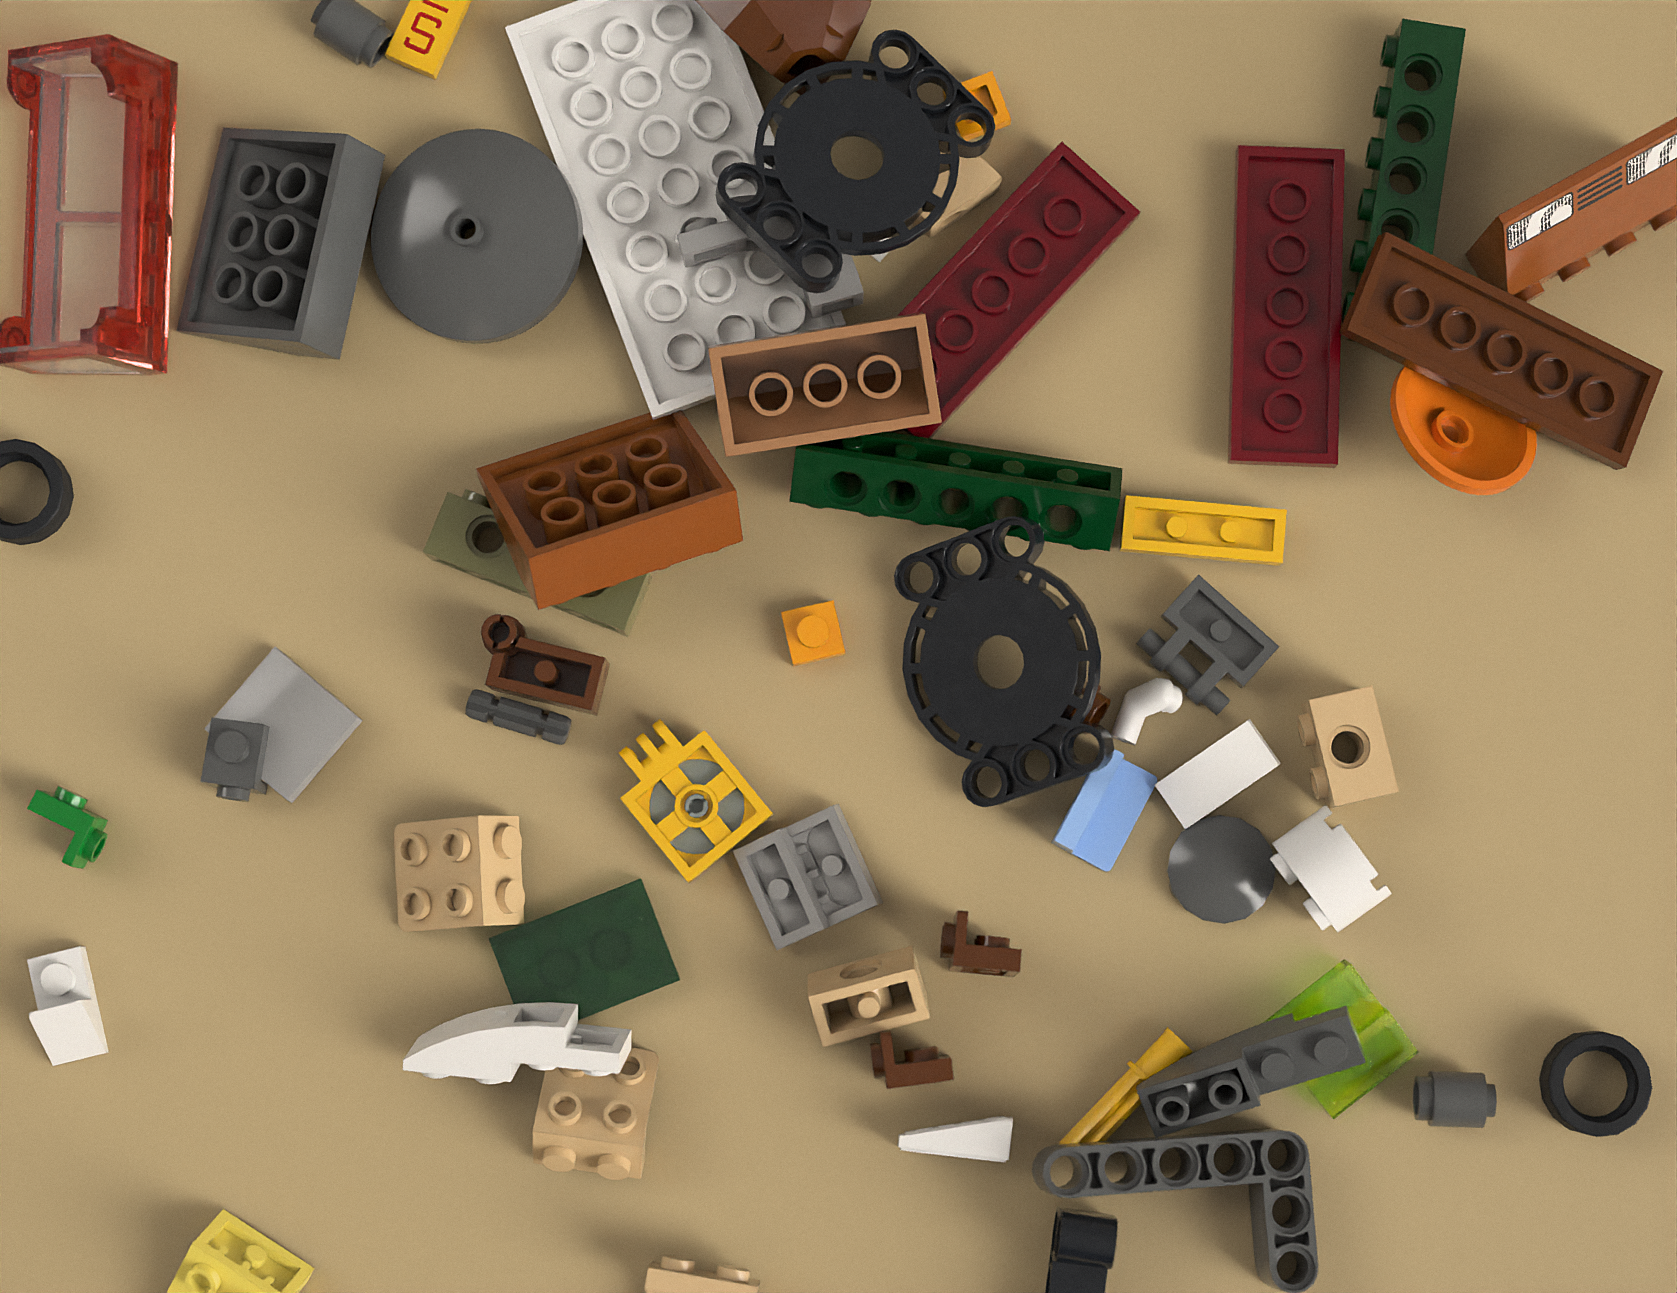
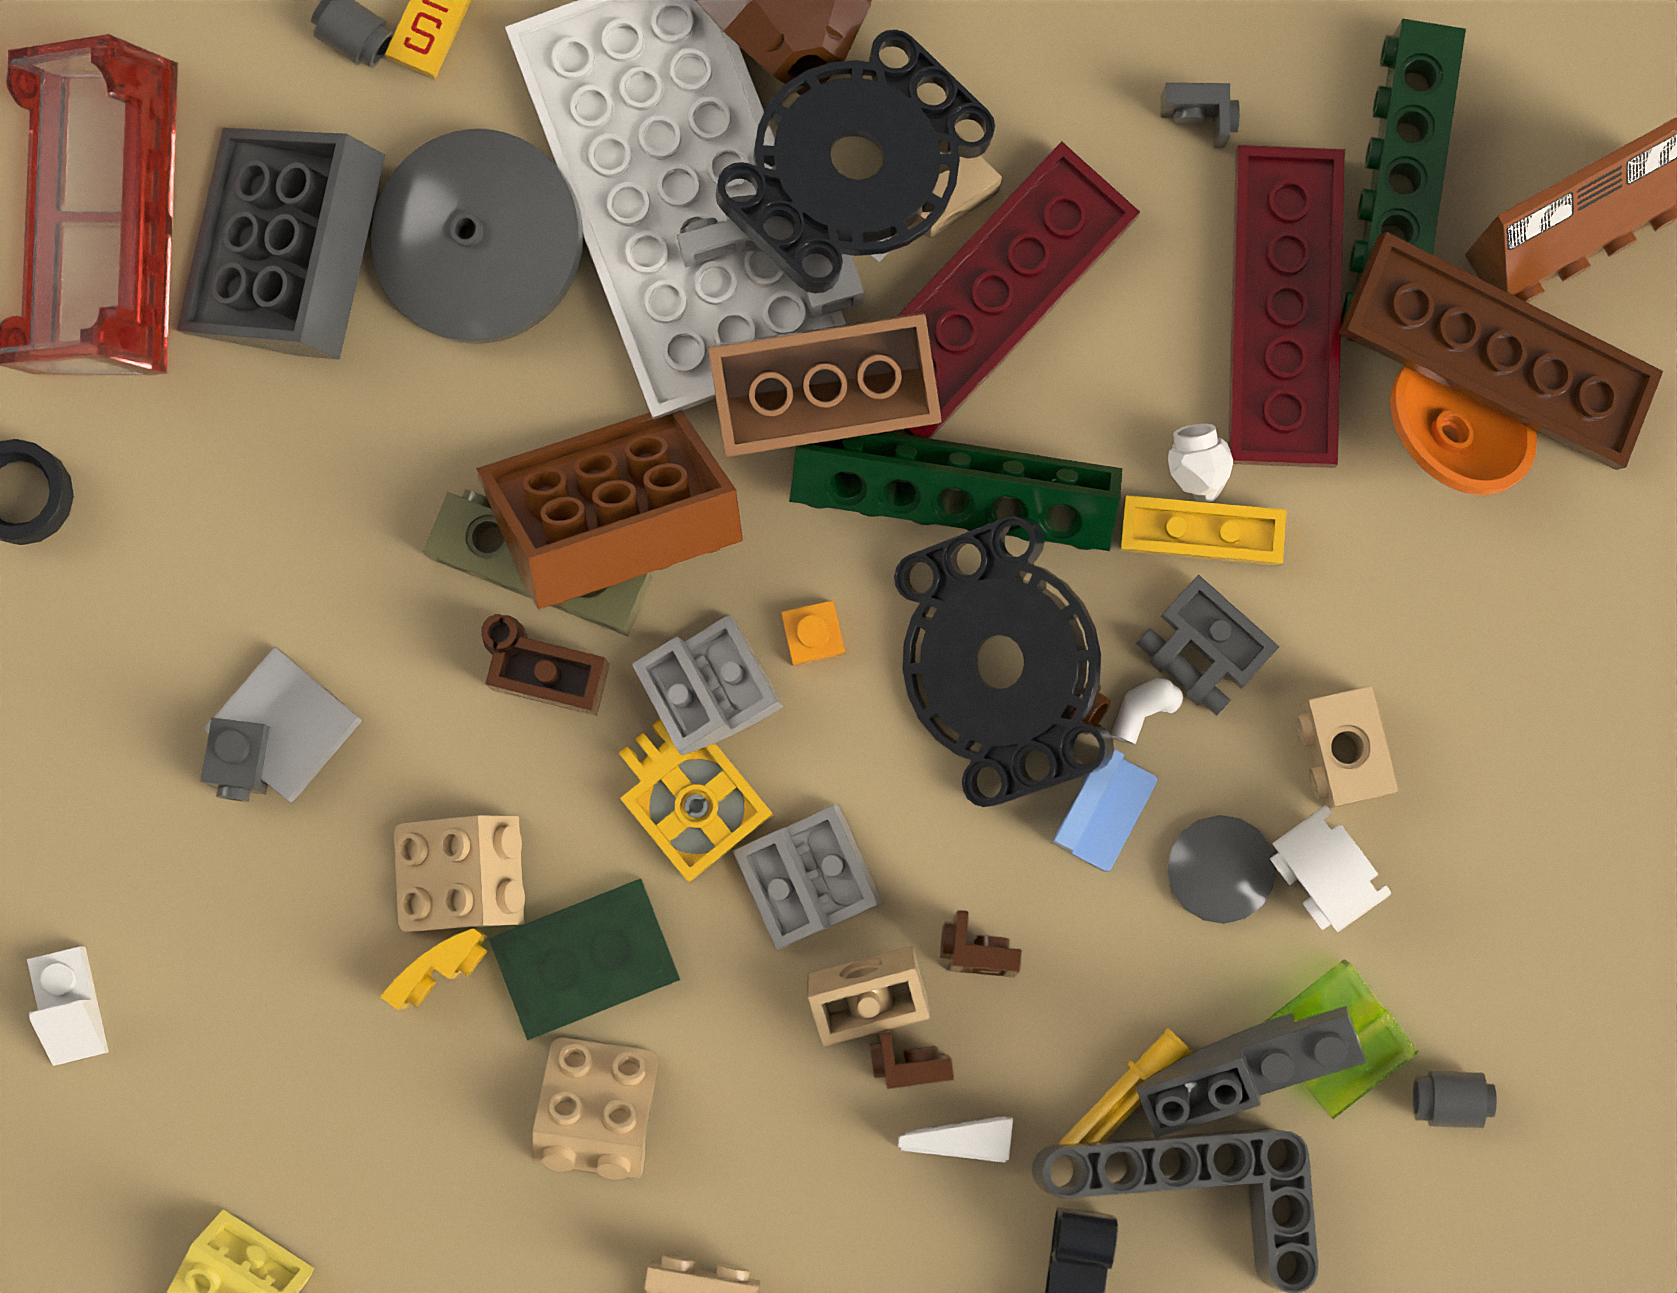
green bracket [27,786,108,869] -> none
white slope [403,1002,632,1084] -> none
dark grey axle [465,689,571,745] -> none
light orange plate [942,71,1011,141] -> none
white slope [1155,719,1281,829] -> none
black tyre [1539,1031,1652,1137] -> none
none -> yellow slope [380,928,488,1010]
none -> light grey slope [632,614,784,755]
none -> dark grey bracket [1161,83,1240,148]
none -> white rock [1168,424,1233,503]

